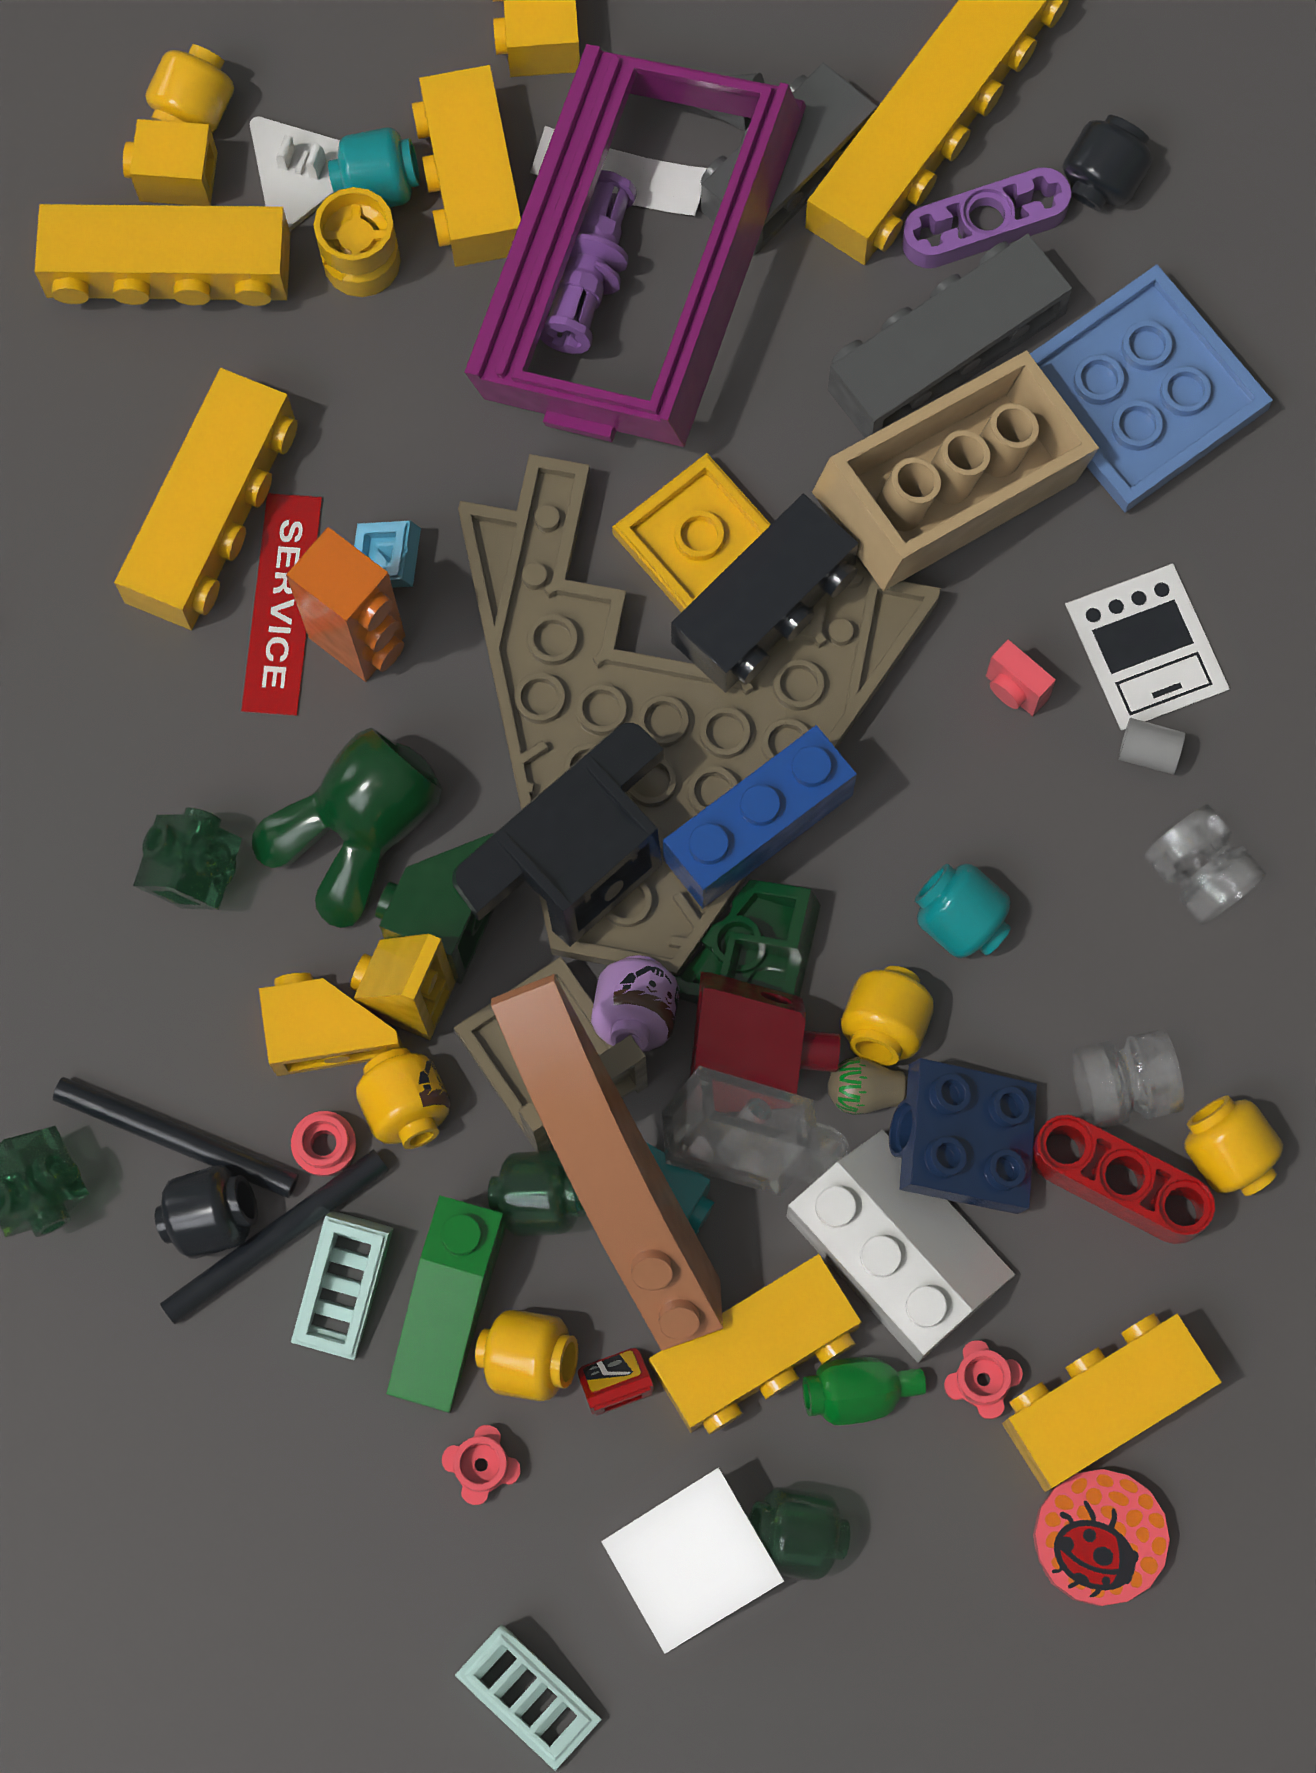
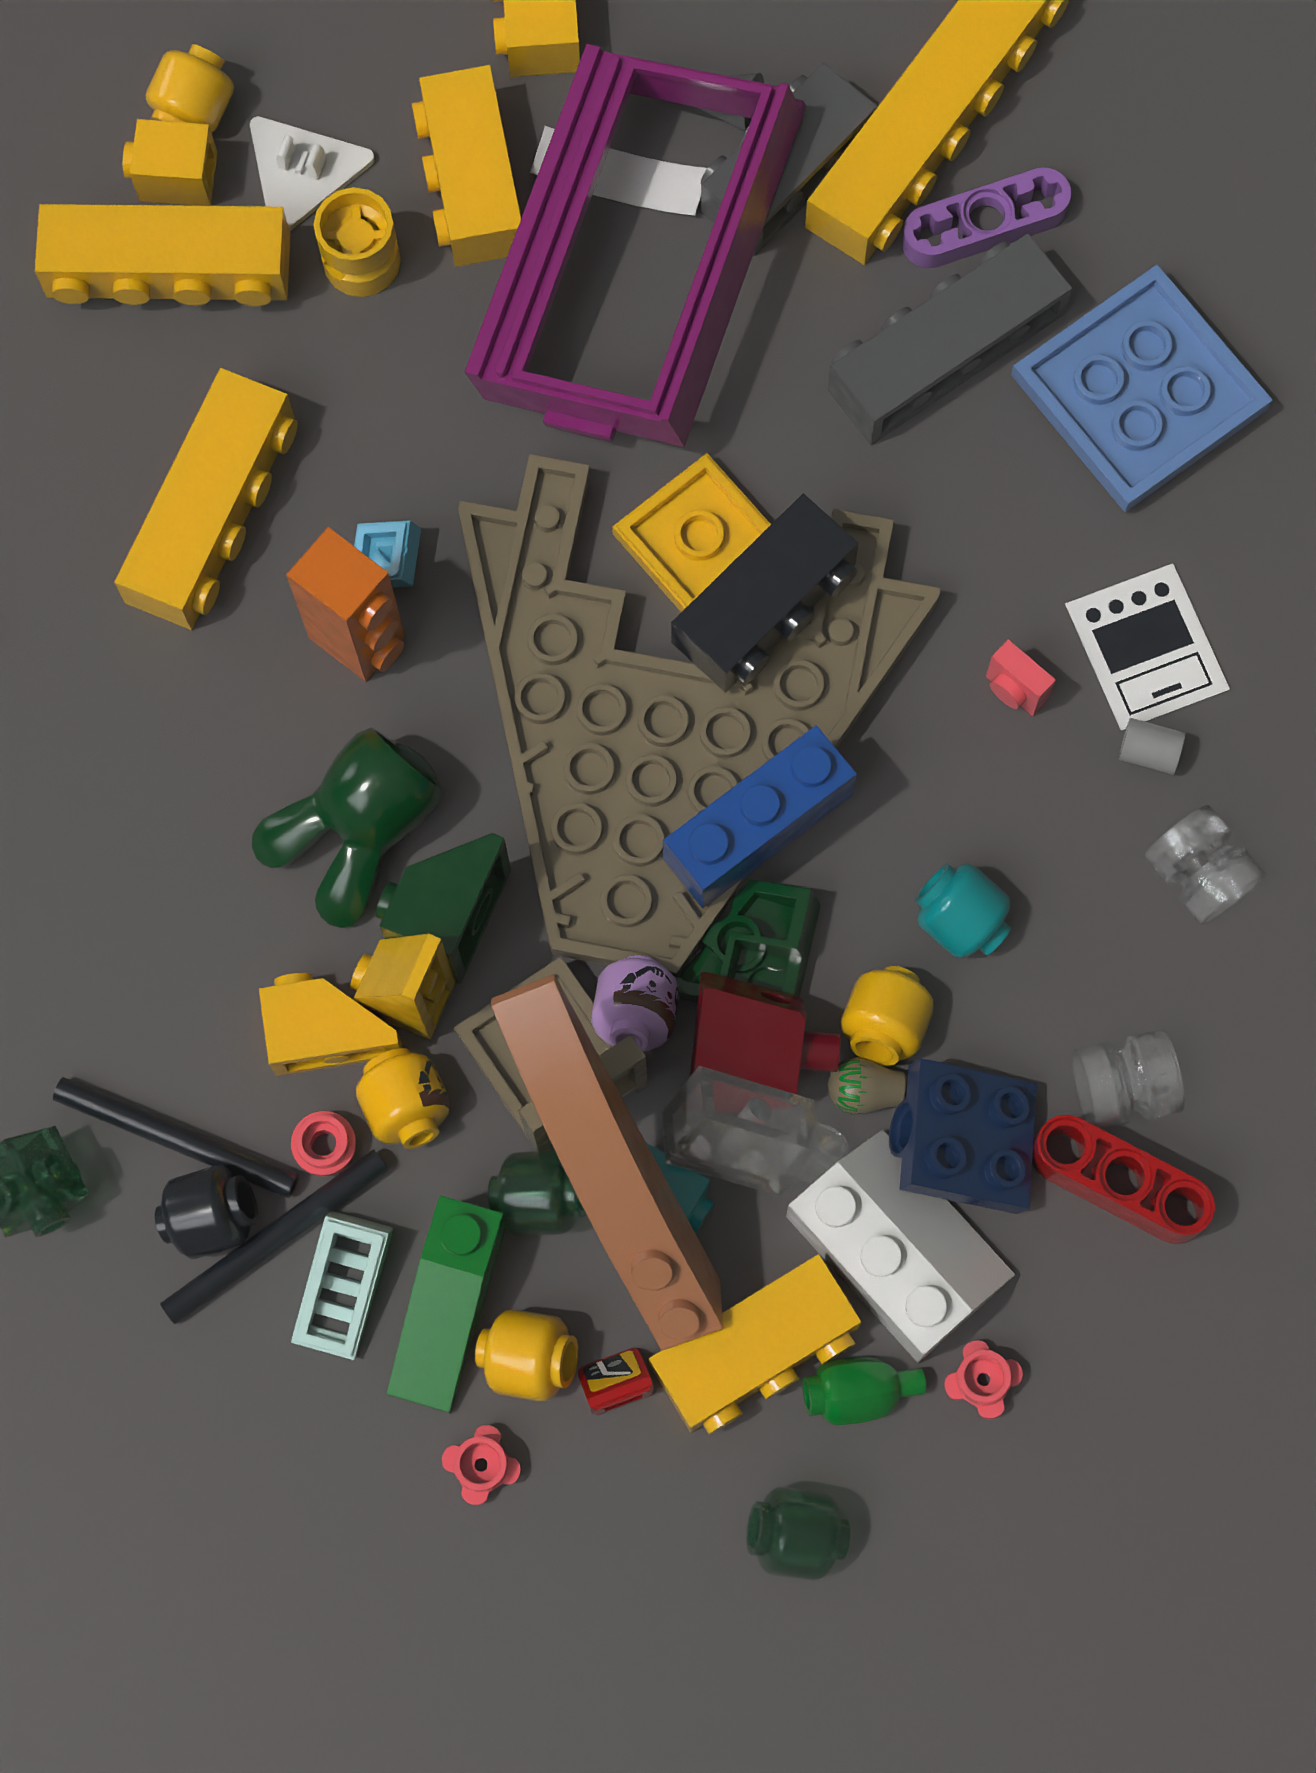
clear green brick [133,807,242,910] -> none
red sticker [241,493,322,716] -> none
teal head [328,127,421,207] -> none
black plate [452,723,665,947] -> none
light aqua slope [455,1624,602,1771] -> none
medium lavender piece [540,170,637,354] -> none
white sticker [601,1467,784,1654] -> none
tan brick [812,350,1099,591] -> none
yellow brick [1002,1313,1222,1492] -> none
tile [1033,1469,1170,1606] -> none
black head [1062,115,1153,211] -> none
yellow head [1184,1095,1283,1196] -> none

